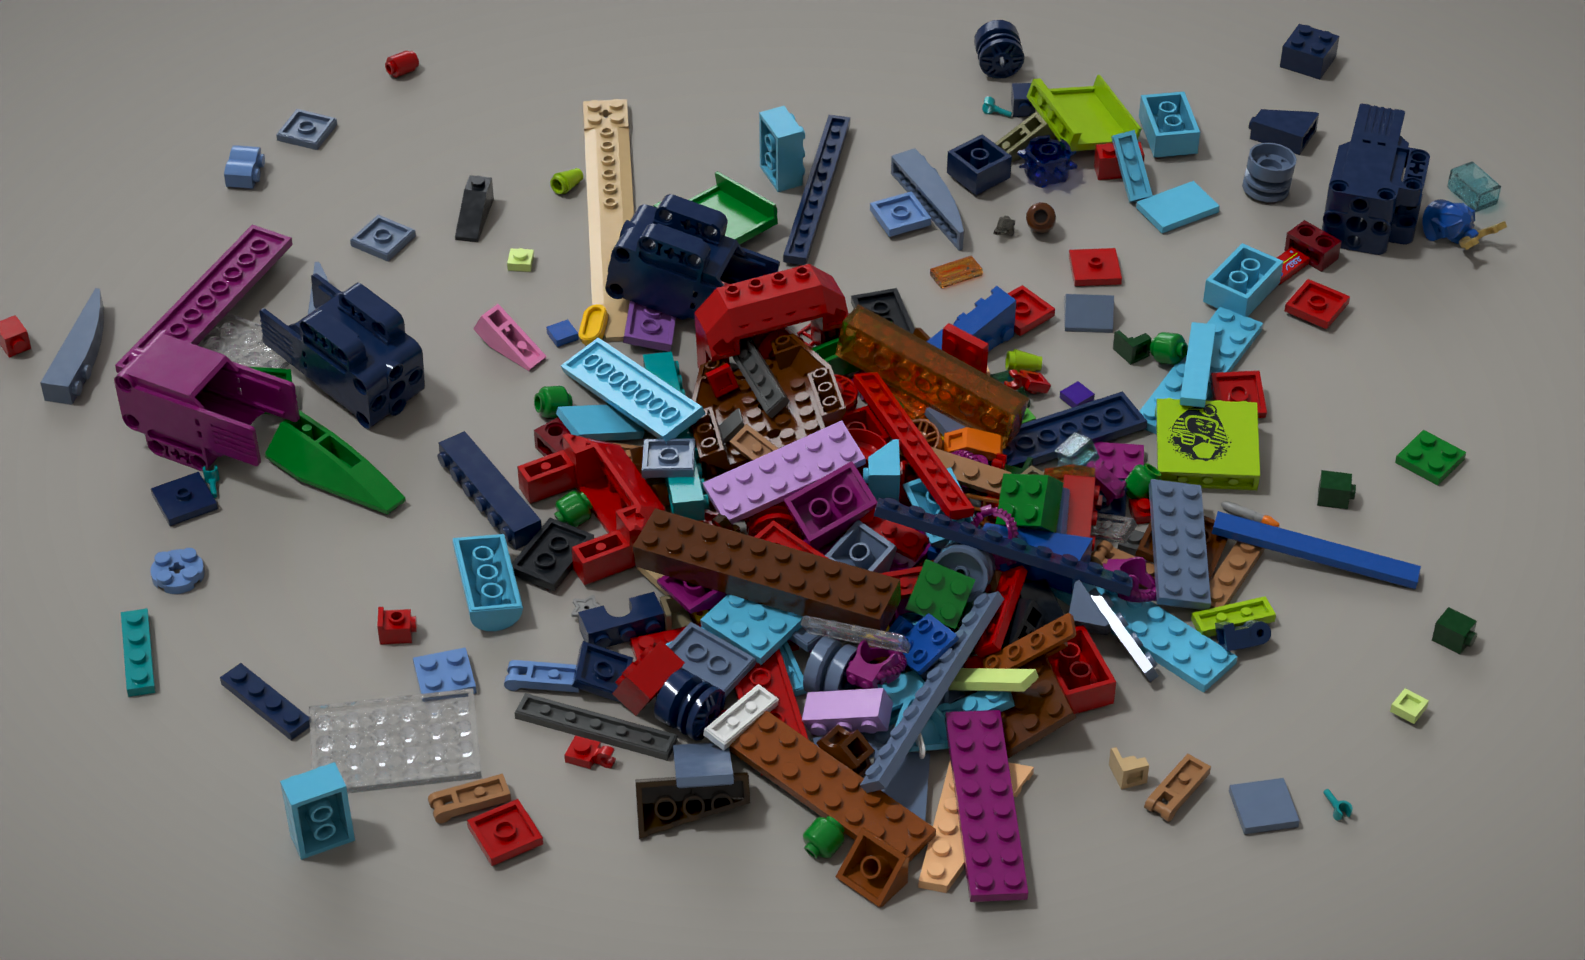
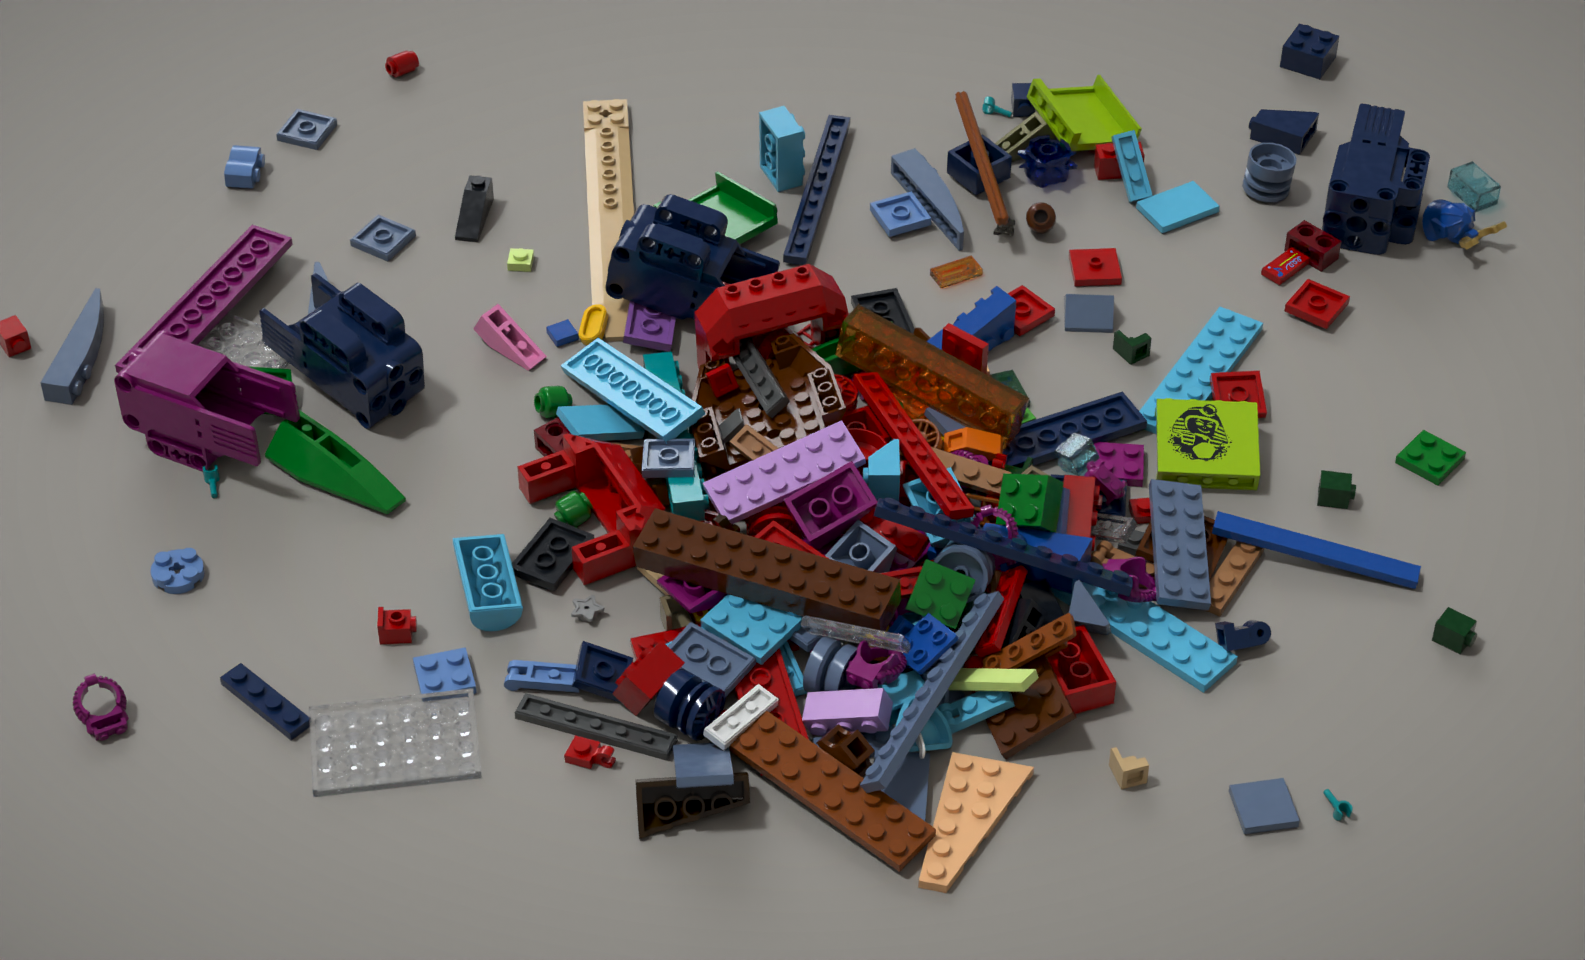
teal plate [121,608,156,697] -> none
dark blue plate [151,471,218,526] -> none
medium azure brick [280,762,355,860] -> none
medium nougat plate [428,773,511,824] -> none
dark blue brick [437,431,542,550] -> none
red plate [467,799,543,866] -> none
lime cone [550,168,584,194] -> none
dark blue arch [578,592,665,648] -> none
green head [803,816,845,859] -> none
dark orange slope [836,827,909,907] -> none
magenta plate [945,710,1028,902] -> none
dark blue wheel [974,20,1024,79] -> none
red plate [1004,370,1051,394] -> none
lime cone [1005,349,1042,372] -> none
clear orange tile [1044,464,1095,482] -> none
dark purple tile [1059,381,1095,408] -> none
plate [1088,587,1159,682] -> none
green head [1125,463,1162,500] -> none
medium azure brick [1139,91,1200,157] -> none
medium nougat plate [1144,753,1211,822] -> none
green head [1150,332,1188,365] -> none
medium azure tile [1180,322,1216,408] -> none
lime plate [1191,596,1276,637] -> none
medium azure brick [1203,243,1283,317] -> none
light grey piece [1221,501,1280,527] -> none
yellowish green plate [1390,688,1429,724] -> none
none -> magenta piece [72,673,129,741]
none -> dark orange axle [955,91,1009,226]

